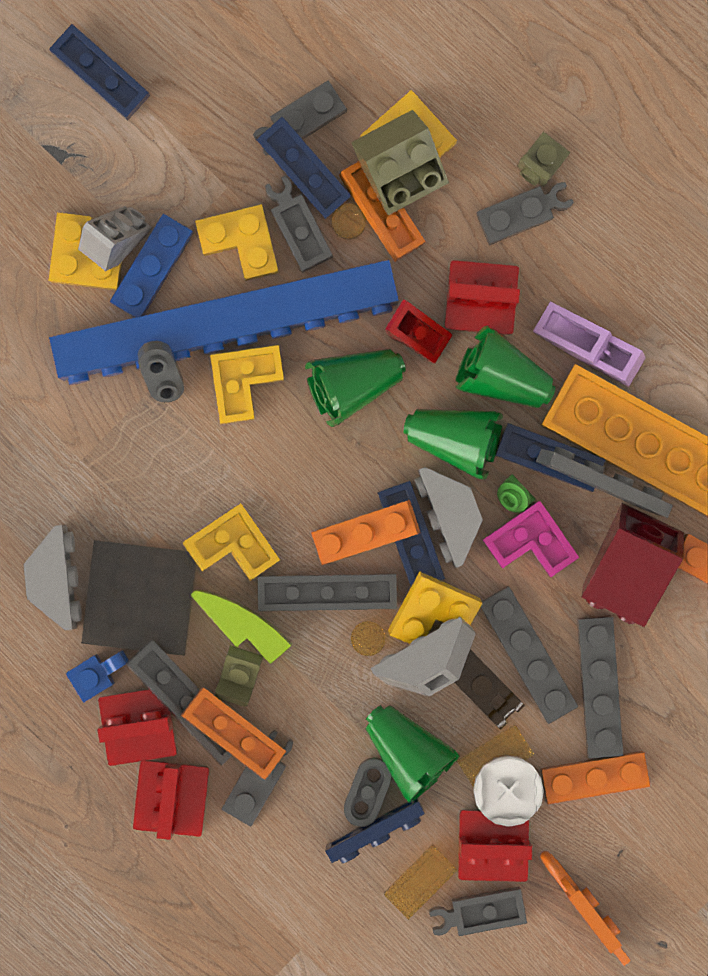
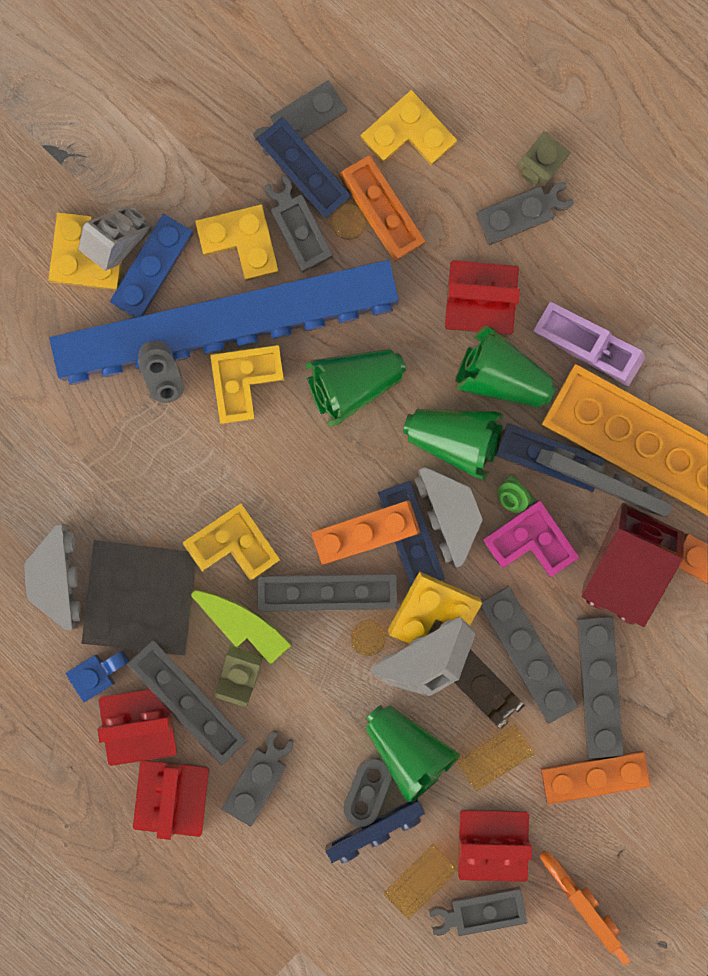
dark blue plate [49,24,150,121] -> none
orange plate [181,687,286,780] -> none
olive slope [351,110,449,215] -> none
red slope [385,299,453,364] -> none
white tile [473,755,544,827] -> none

